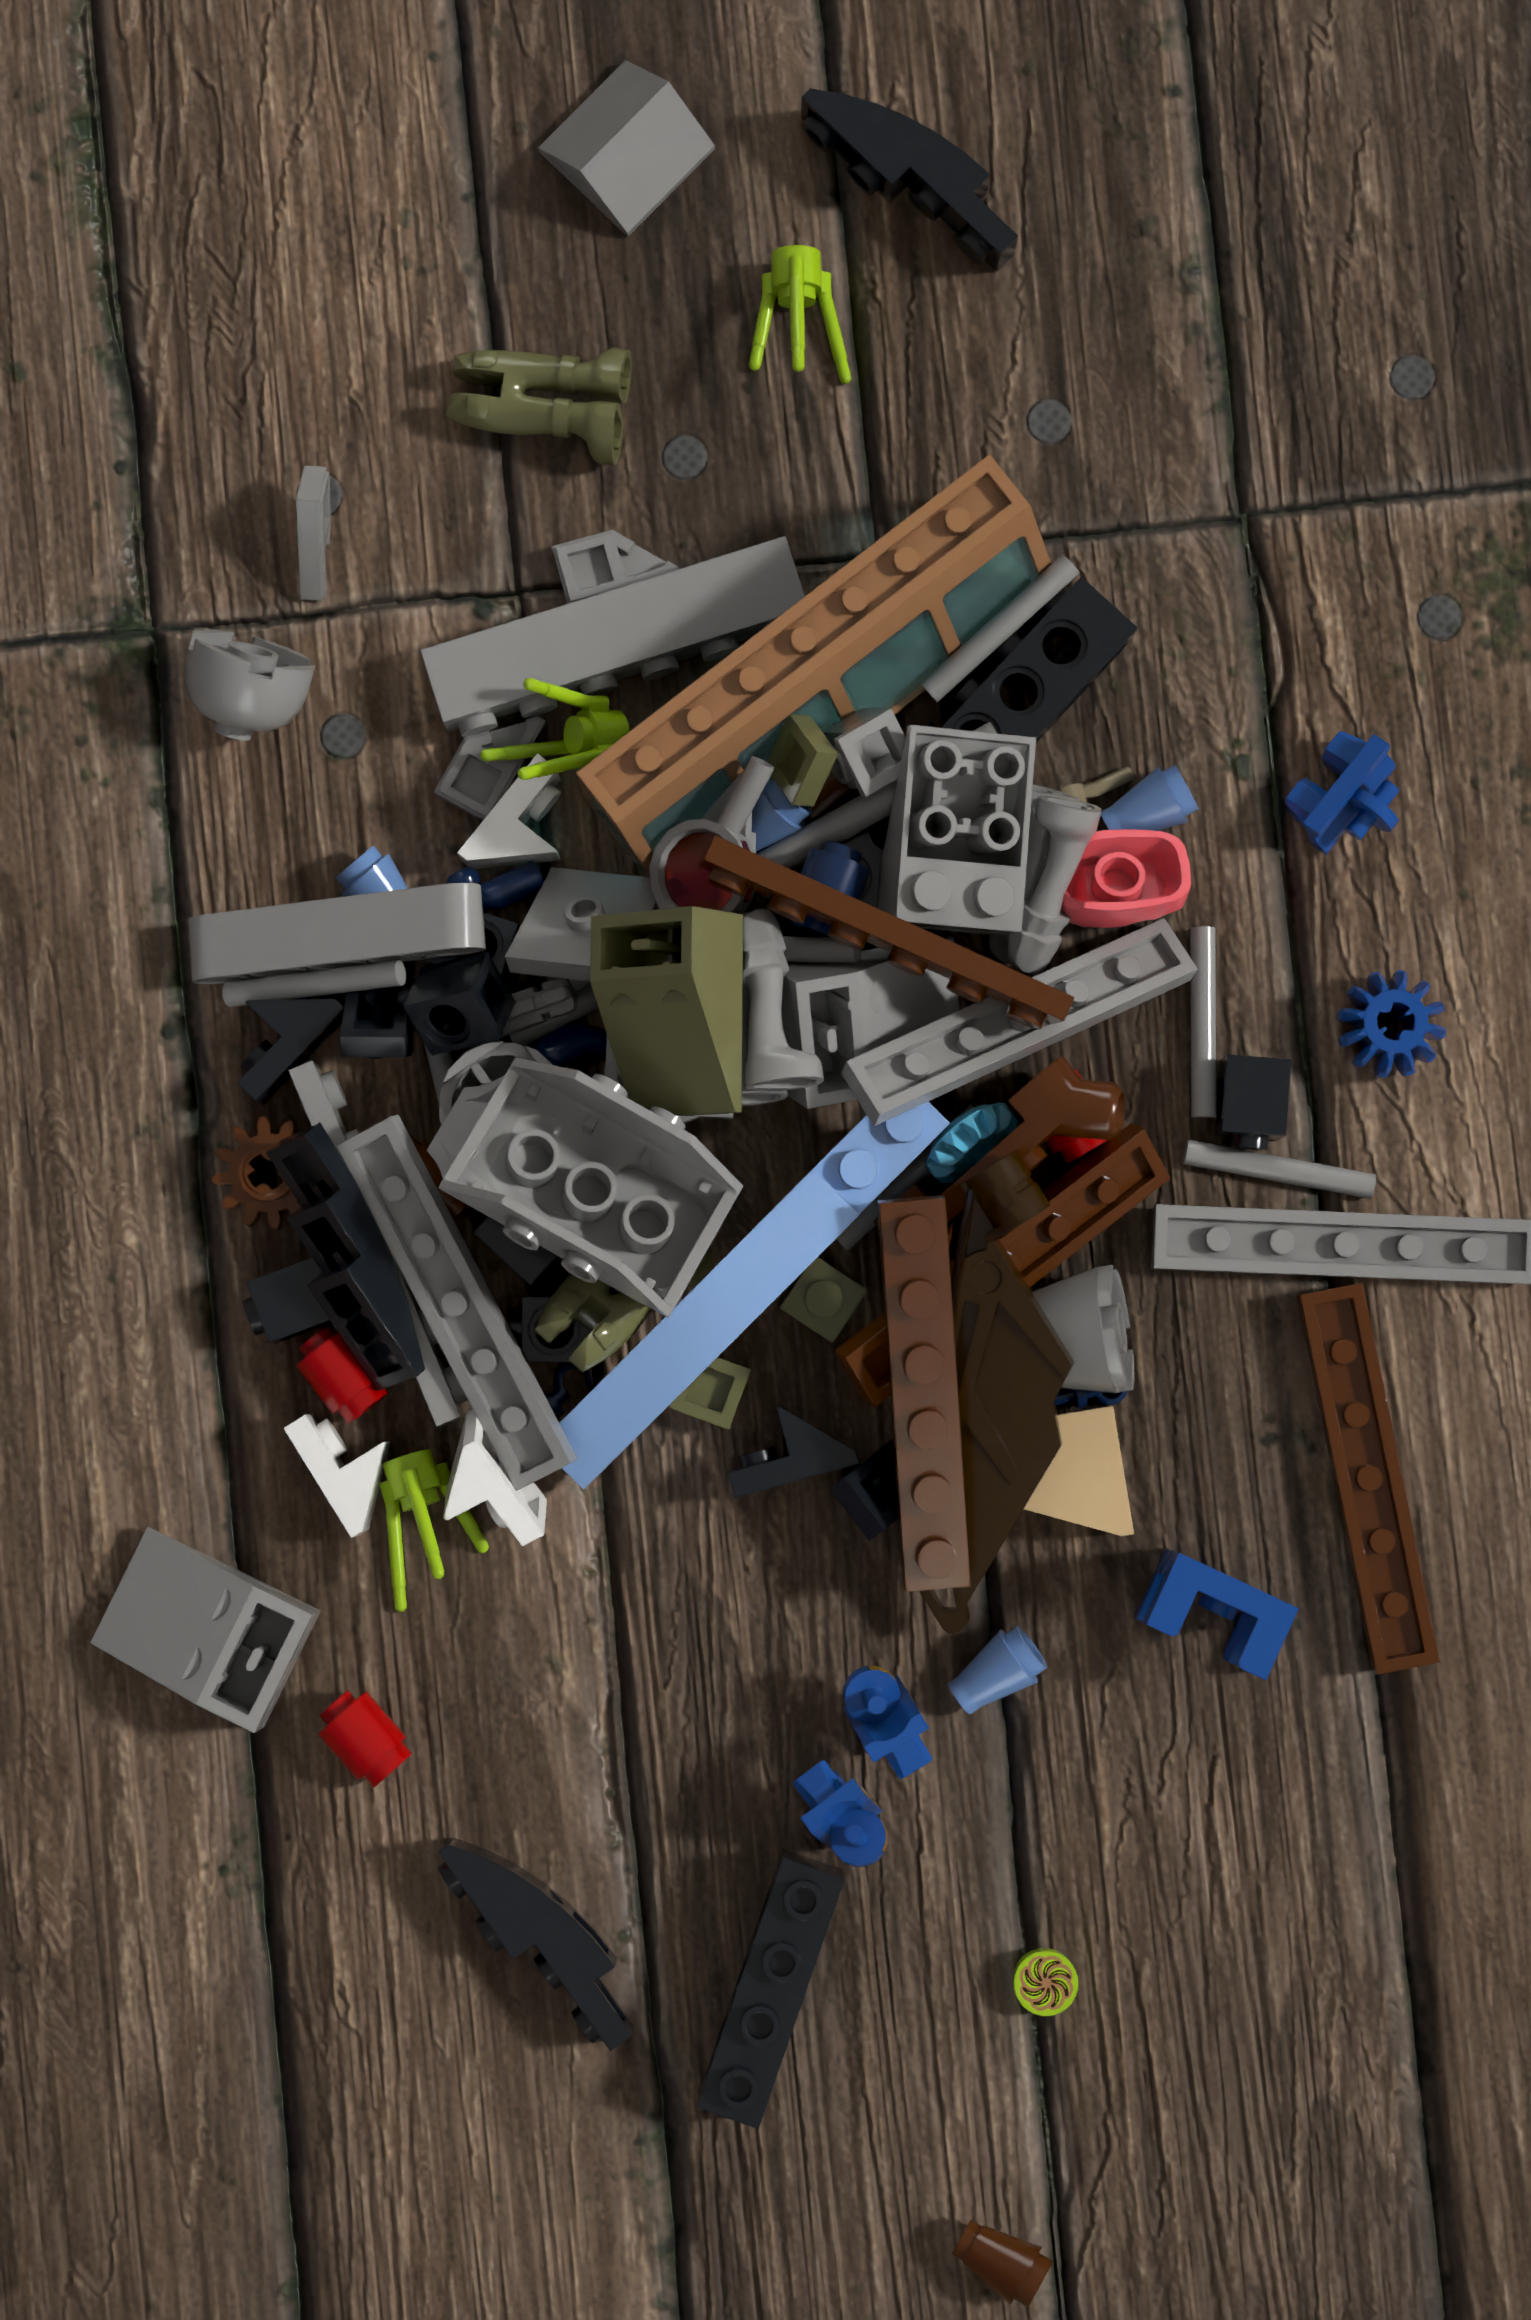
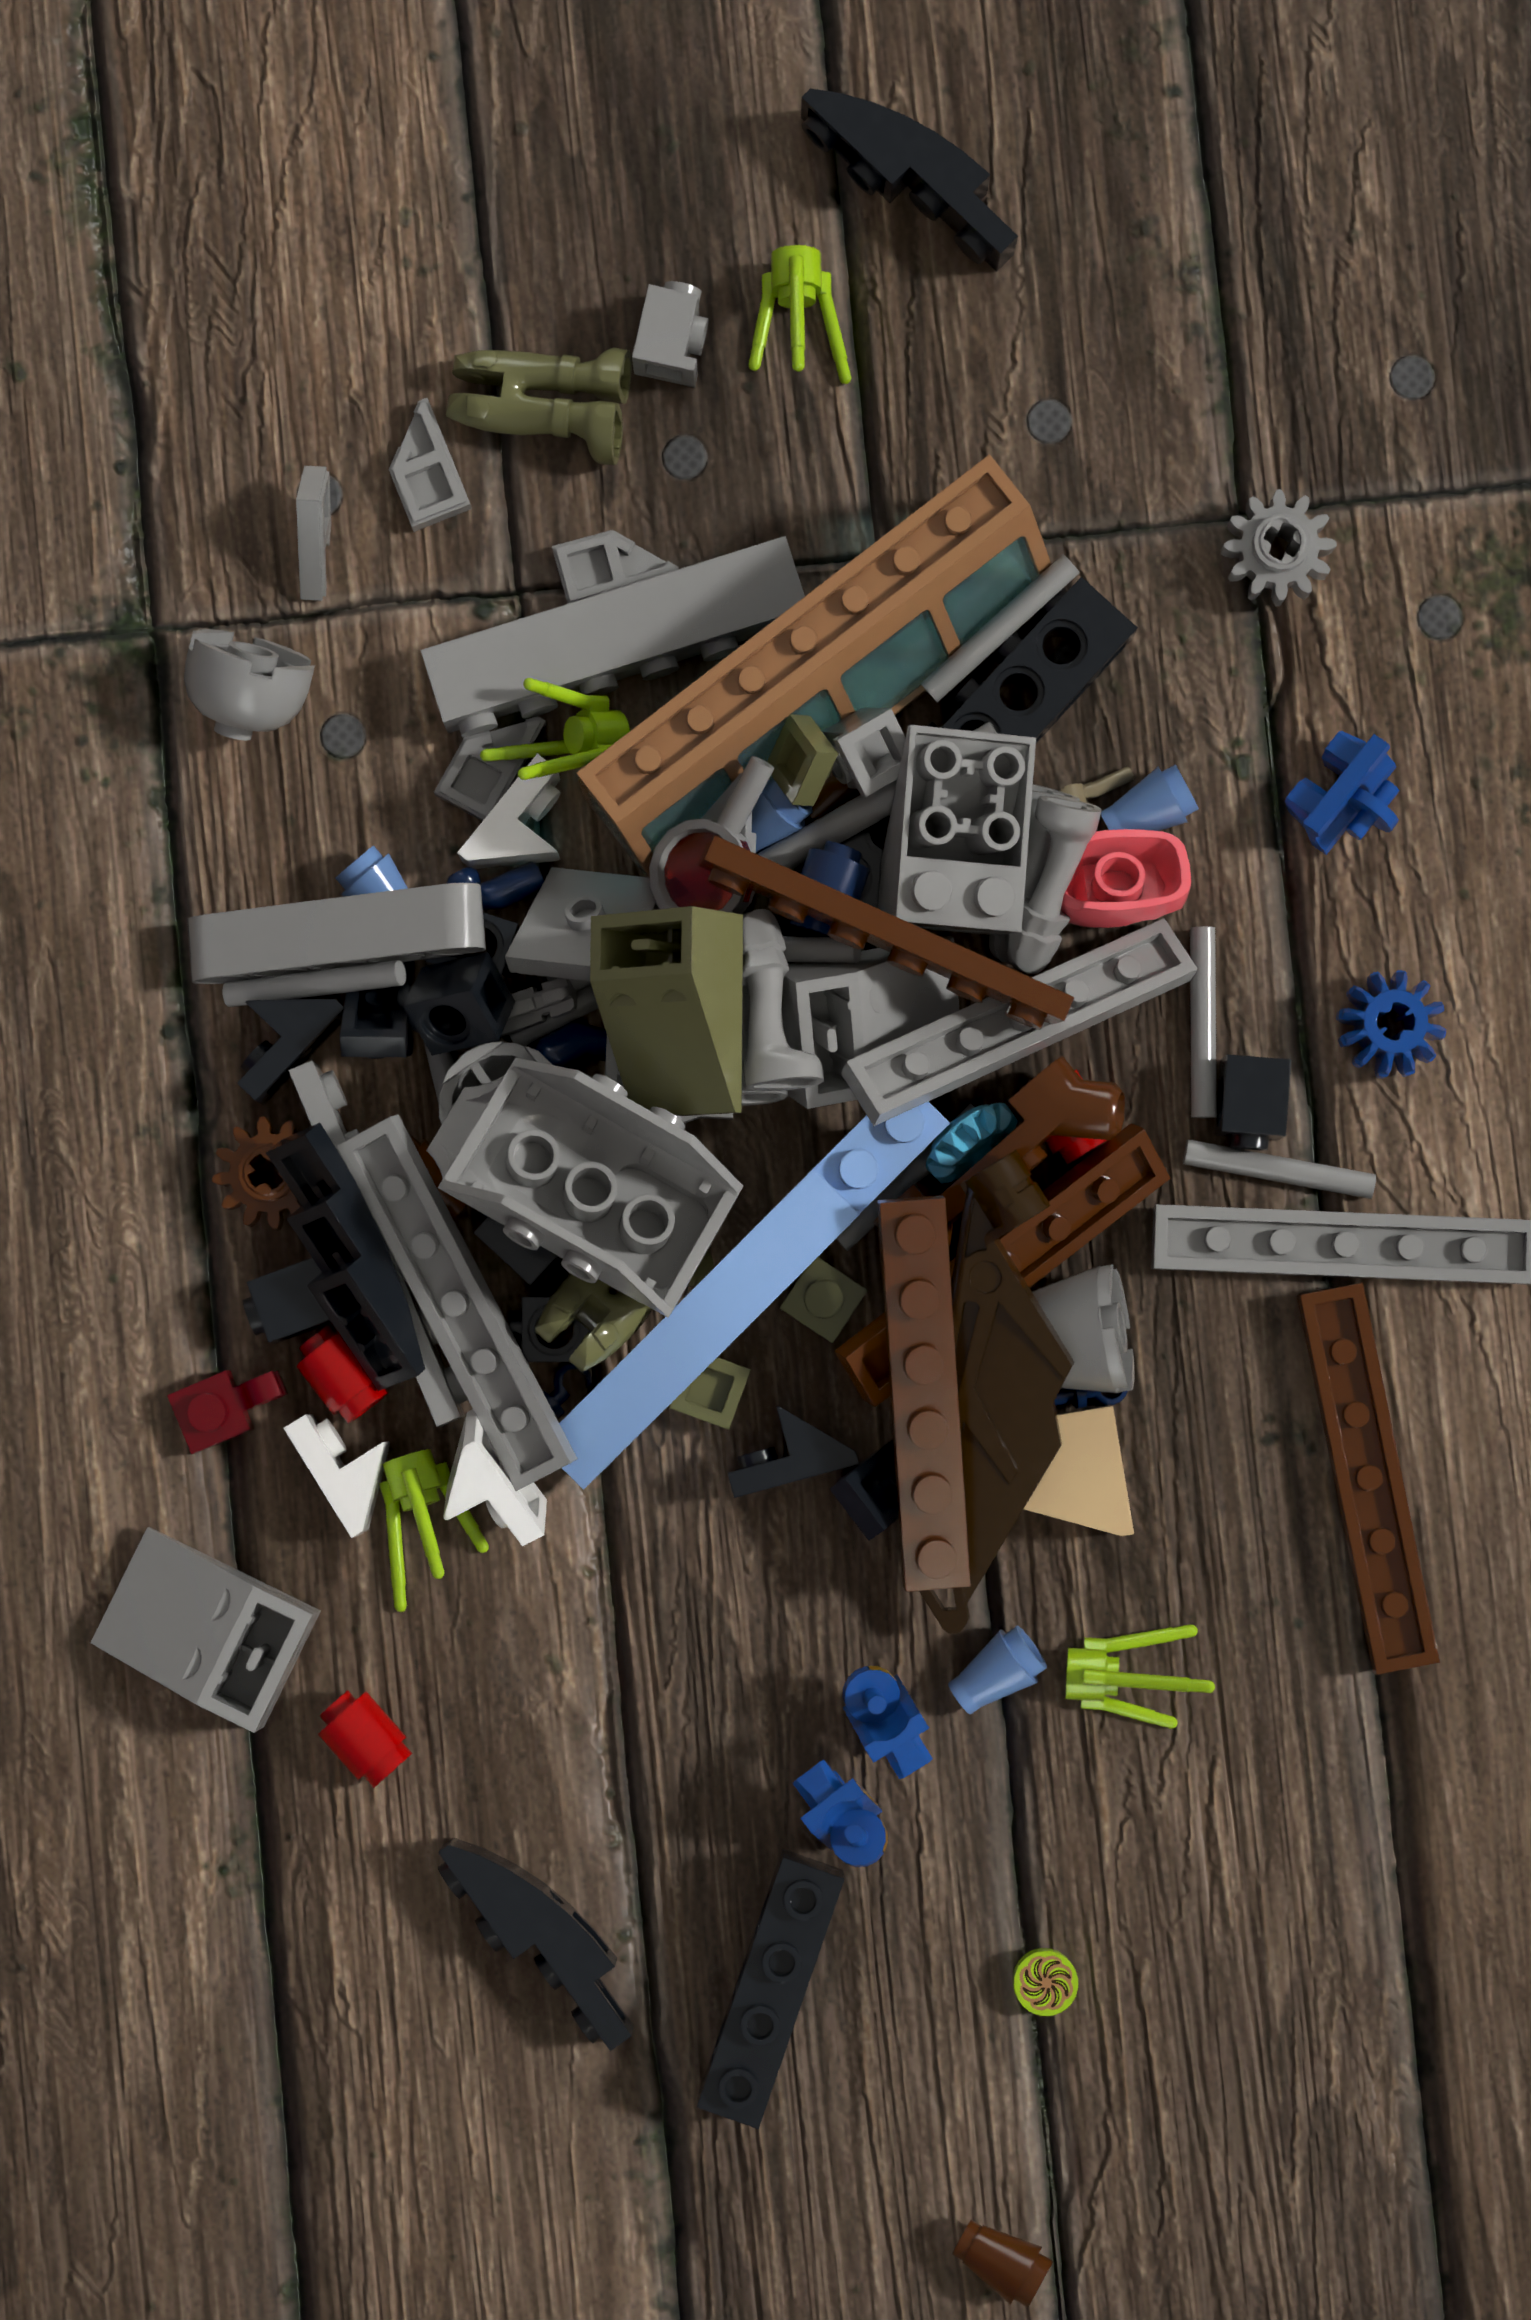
light grey slope [538,60,715,237] -> none
blue panel [1134,1548,1299,1680] -> none
none -> dark red plate [167,1370,288,1454]
none -> light grey tile [389,398,472,532]
none -> light grey brick [632,281,708,388]
none -> lime plant [1065,1624,1215,1729]
none -> light grey gear [1221,489,1337,606]

